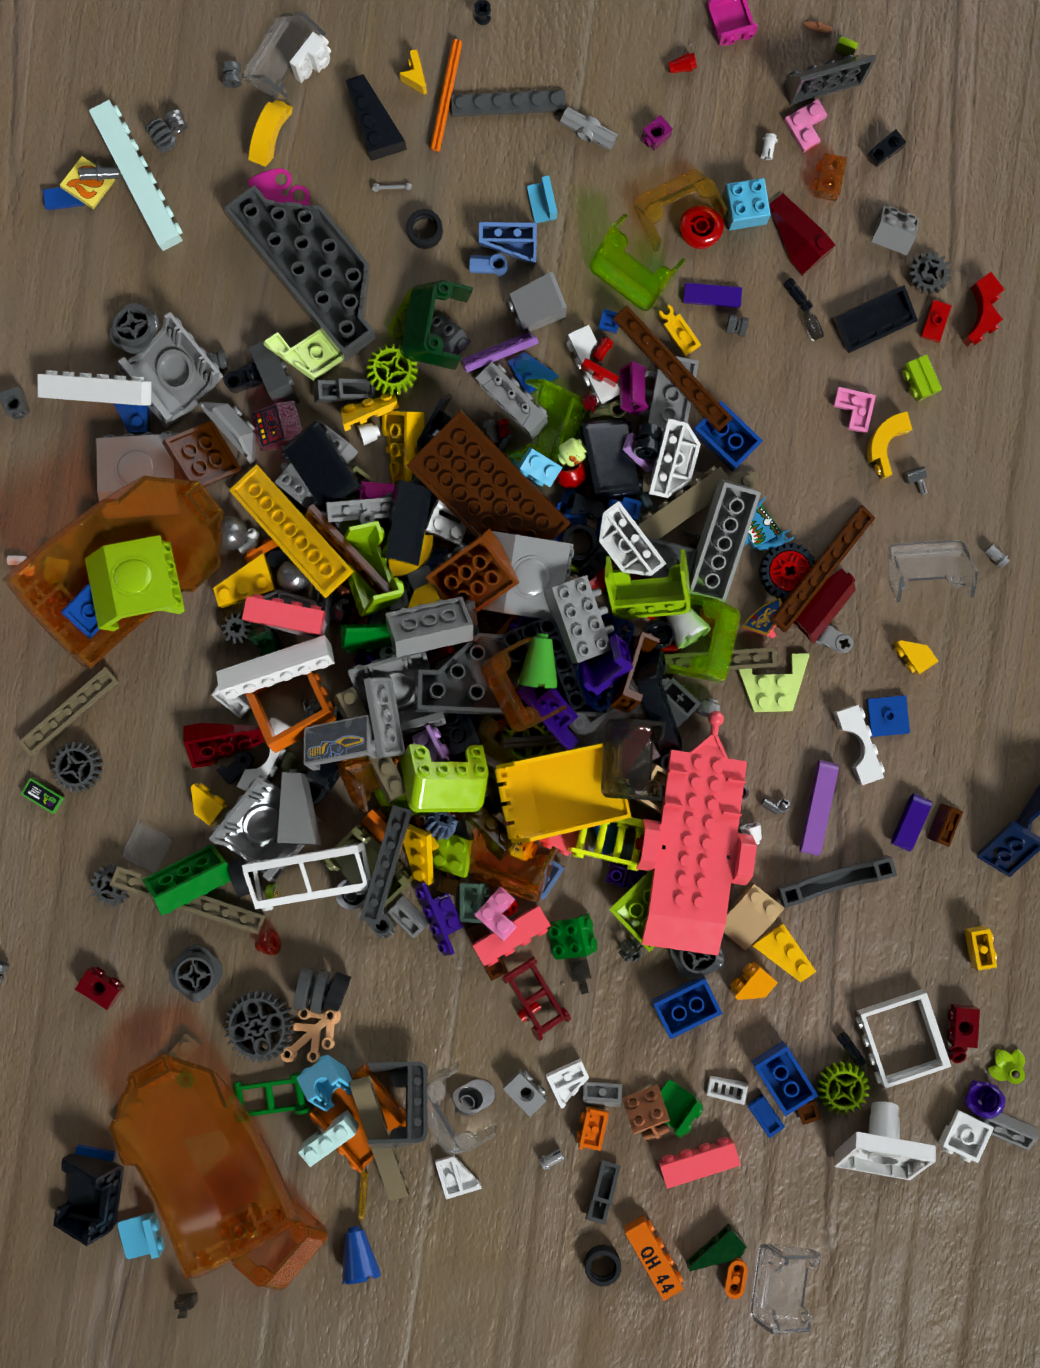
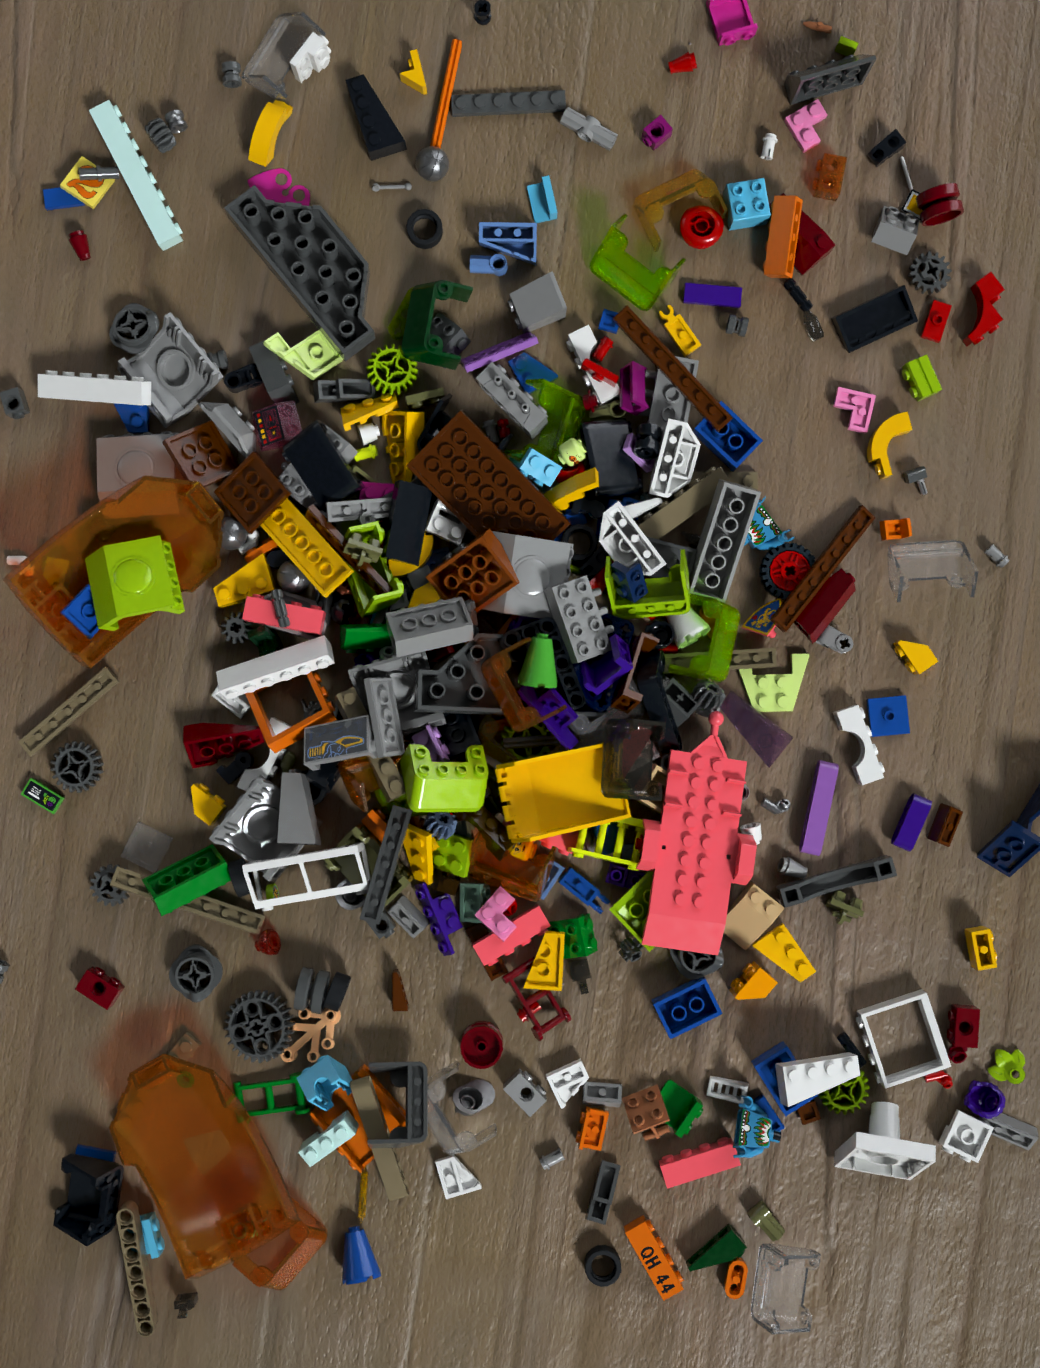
none -> dark red cone [68,230,91,261]
none -> dark tan beam [116,1200,158,1337]
none -> reddish brown plate [214,451,292,534]
none -> dark grey axle [271,589,290,628]
none -> olive hips [343,532,383,567]
none -> neon yellow pin [354,444,378,462]
none -> reddish brown slope [392,969,409,1011]
none -> olive plate [405,387,445,409]
none -> flat silver piece [415,146,449,182]
none -> dark red wheel [460,1021,503,1069]
none -> yellow wing [523,931,565,991]
none -> yellow slope [544,467,599,511]
none -> blue hinge [558,866,611,914]
none -> dark blue bracket [611,561,648,603]
none -> white slope [623,498,663,519]
none -> dark grey gear [691,679,726,711]
none -> clear purple wing [720,691,793,767]
none -> dark azure torso [733,1095,781,1158]
none -> olive piece [747,1200,785,1242]
none -> orange brick [763,195,803,278]
none -> white wedge [775,1052,860,1107]
none -> light grey cone [777,857,808,879]
none -> olive hips [825,890,864,925]
none -> orange bracket [879,518,912,541]
none -> piece [900,156,923,221]
none -> dark red wheel [915,183,964,226]
none -> red arm [924,1070,953,1089]

